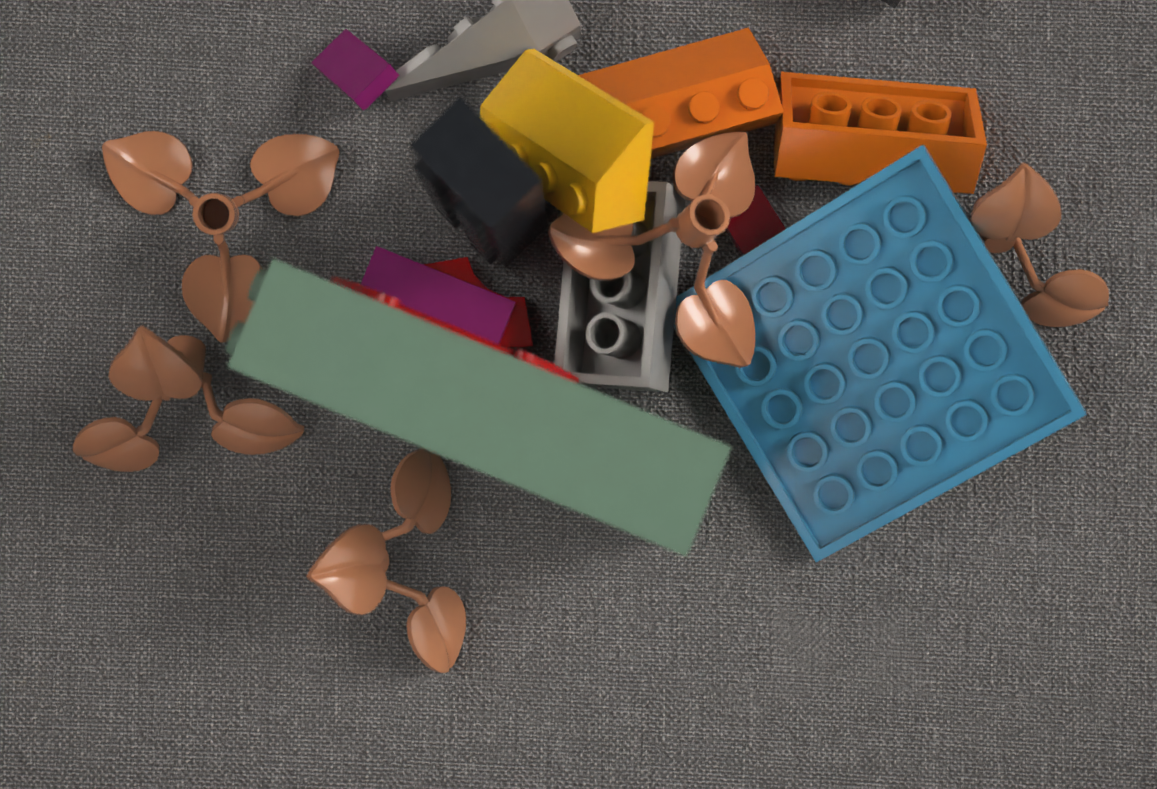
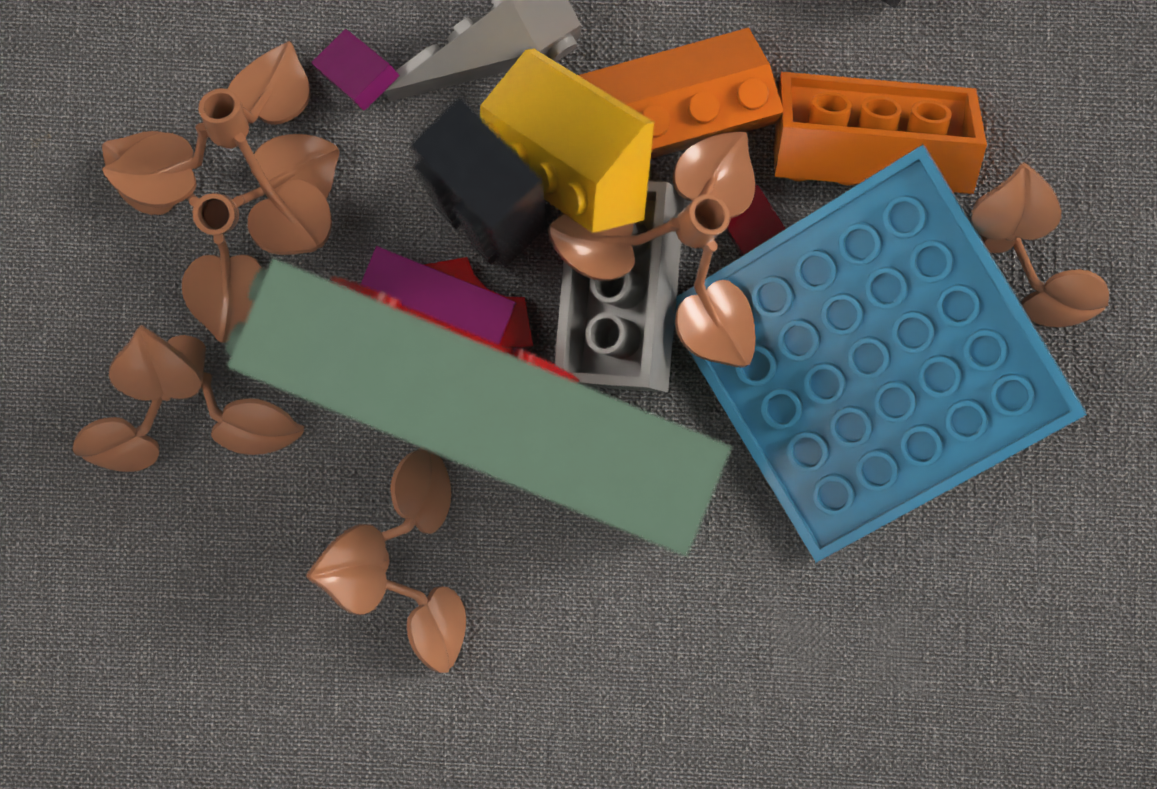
none -> nougat plant [102,41,332,255]

